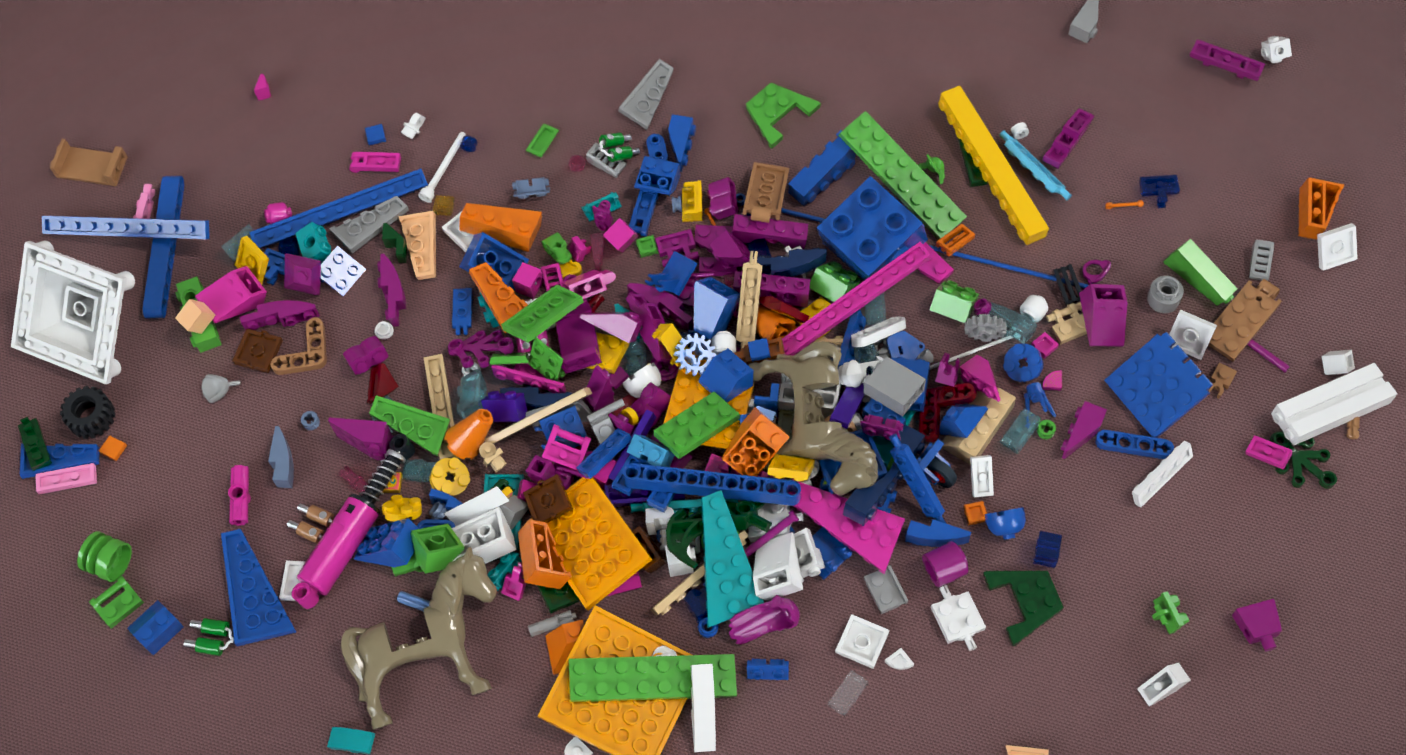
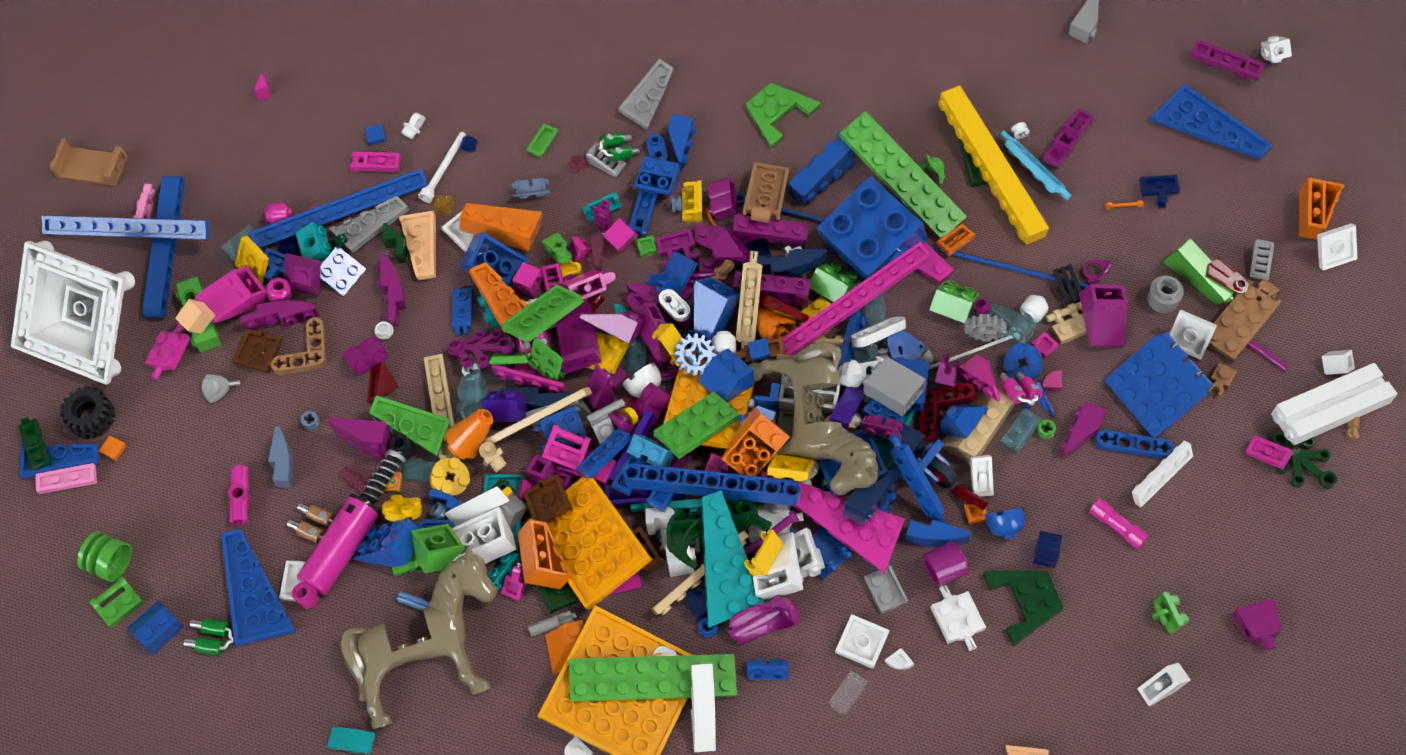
none -> dark pink plate [144,322,191,381]
none -> dark pink head [267,278,292,302]
none -> dark green axle [328,233,349,249]
none -> white plate [659,289,691,322]
none -> medium nougat axle [710,259,735,282]
none -> yellow hinge [744,530,784,576]
none -> dark red axle [952,485,988,510]
none -> dark pink piece [1000,372,1043,405]
none -> dark pink axle [1089,498,1149,550]
none -> blue wing [1150,84,1273,160]
none -> piece [1206,257,1248,294]

